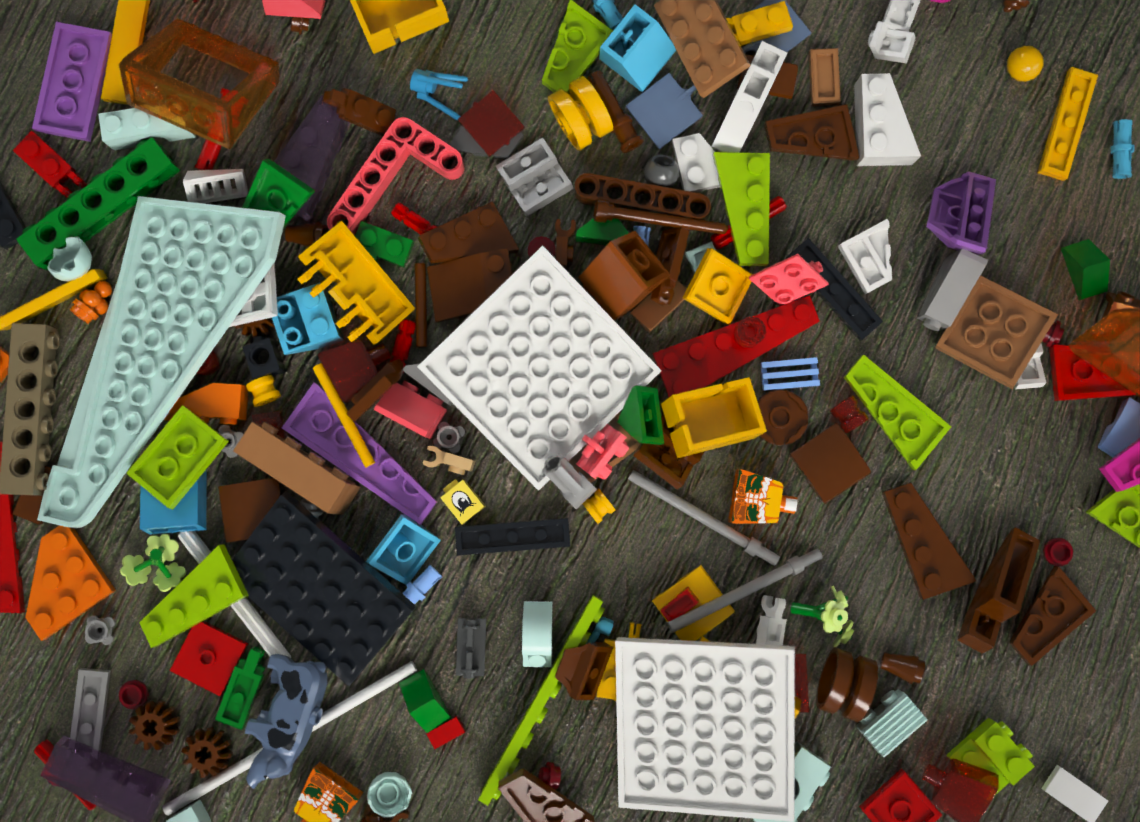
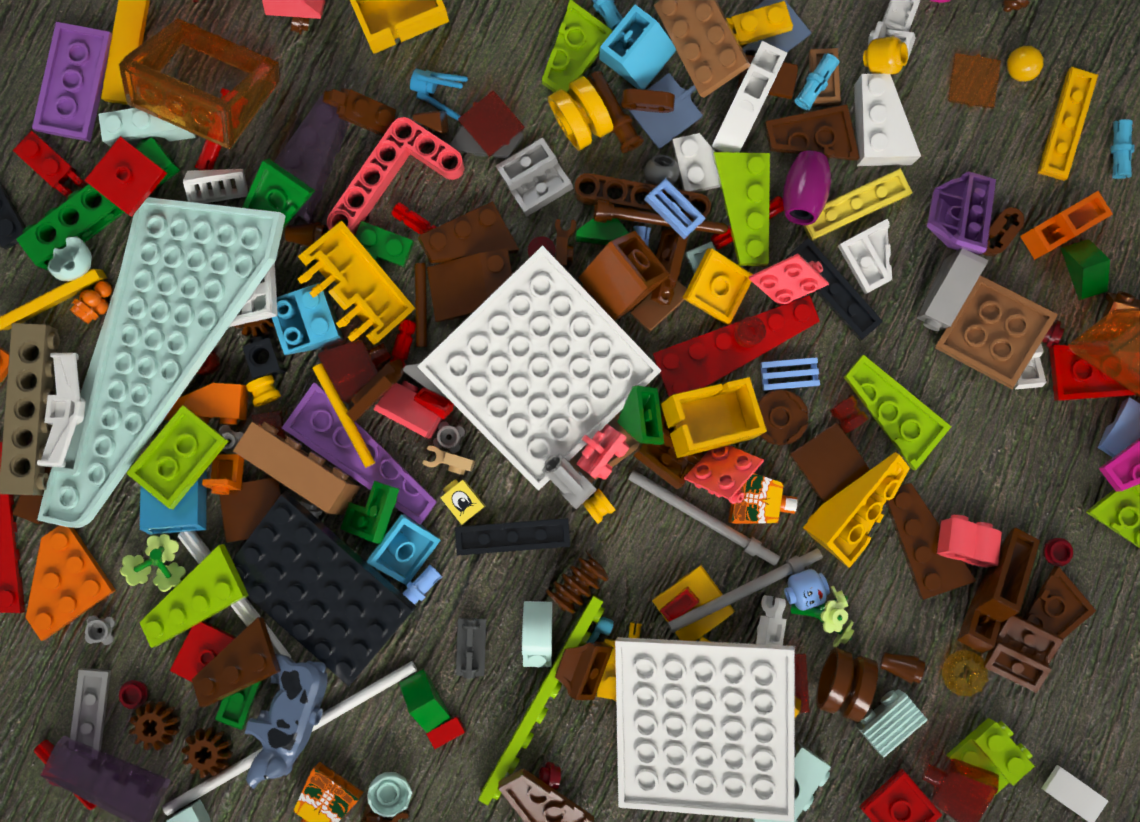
none -> white plate [37,353,86,467]
none -> red plate [84,136,167,217]
none -> reddish brown wing [191,617,281,707]
none -> orange bracket [202,454,244,495]
none -> green plate [341,481,399,544]
none -> reddish brown slope [412,111,449,133]
none -> red piece [414,387,454,419]
none -> reddish brown piece [545,551,609,613]
none -> reddish brown beam [621,89,675,113]
none -> light blue tile [644,178,706,239]
none -> coral hinge [684,445,764,504]
none -> magenta piece [783,151,831,225]
none -> light blue head [784,569,830,611]
none -> medium azure pin [794,53,840,110]
none -> light yellow tile [803,168,913,241]
none -> yellow wedge [803,452,910,568]
none -> yellow head [863,36,908,75]
none -> coral brick [937,515,1002,568]
none -> clear yellow gear [942,650,989,697]
none -> clear orange piece [948,53,1001,109]
none -> reddish brown beam [983,207,1025,256]
none -> reddish brown slope [983,615,1064,693]
none -> orange slope [1020,191,1113,260]

